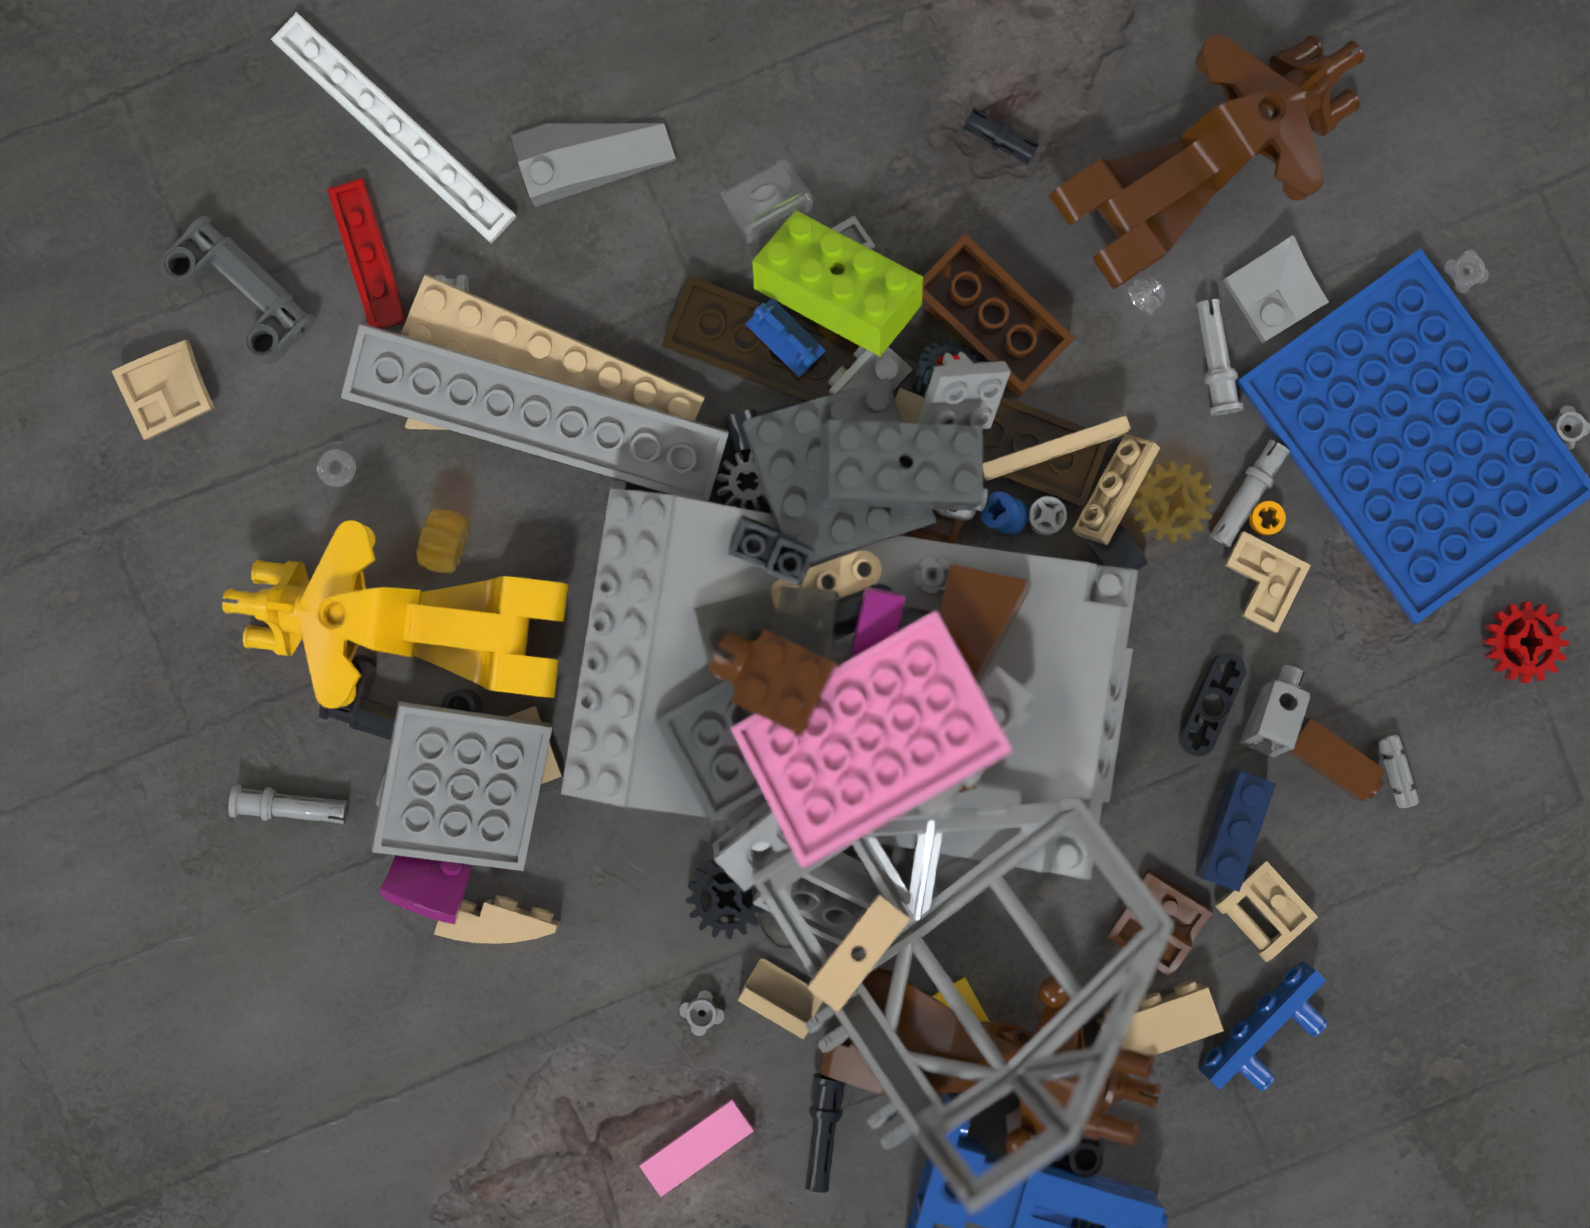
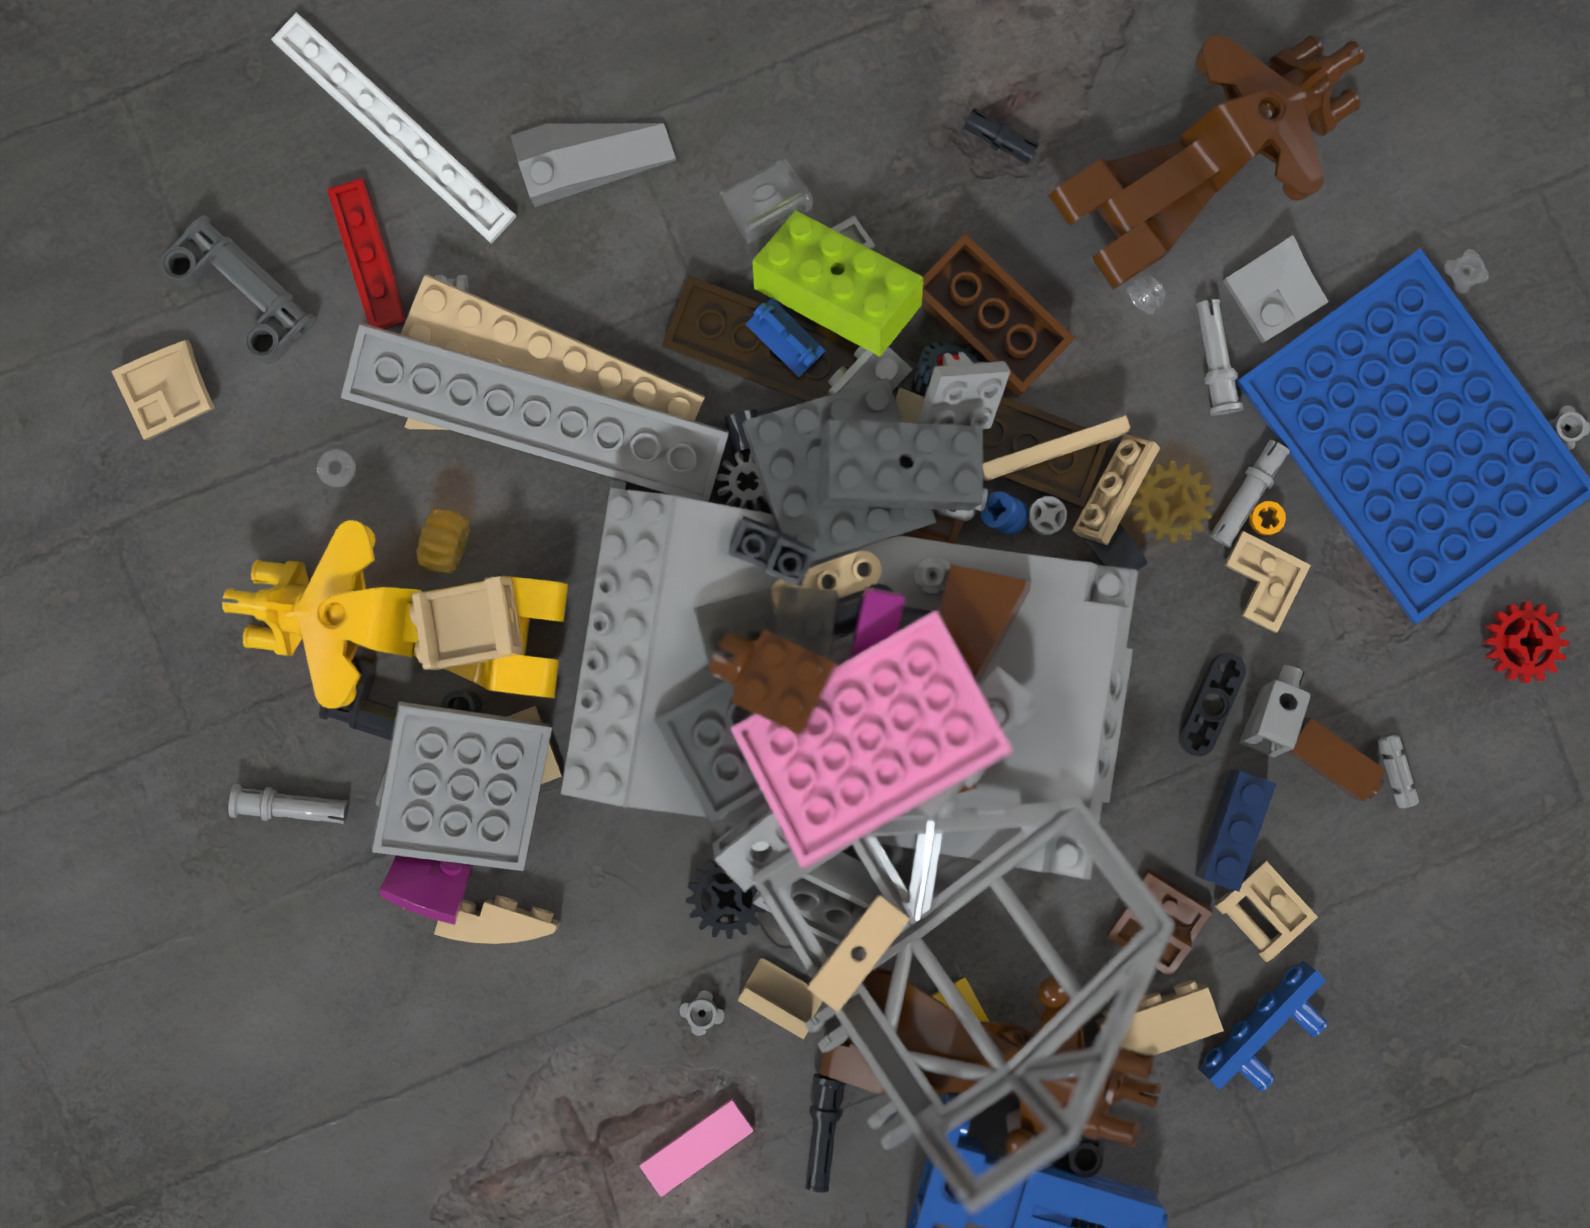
none -> tan panel [410,576,523,670]

